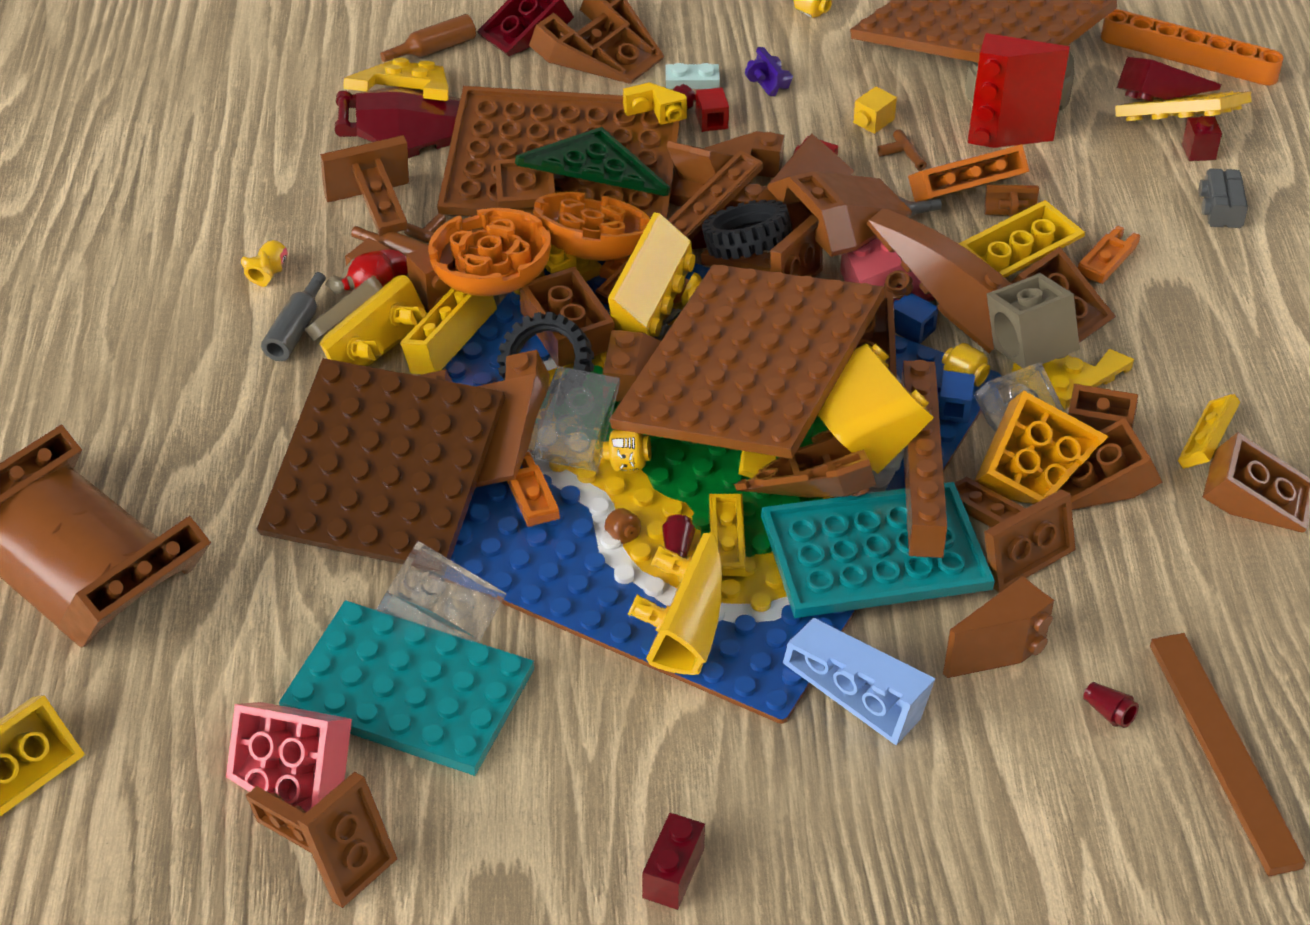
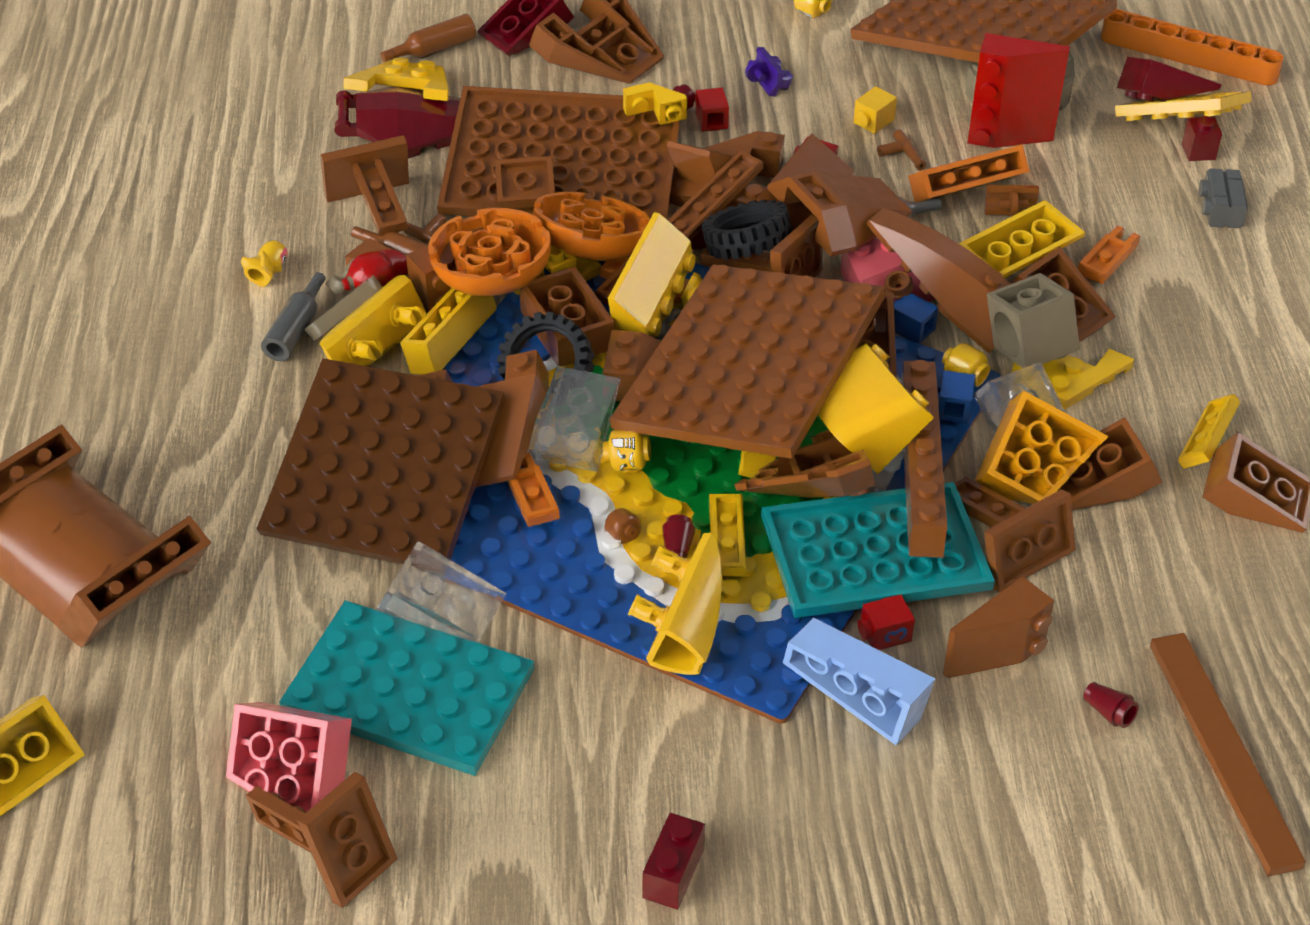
dark green tile [515,127,671,196] -> none
light aqua plate [665,63,720,89] -> none
dark orange brick [1068,384,1138,431] -> none
none -> red brick [857,594,915,650]

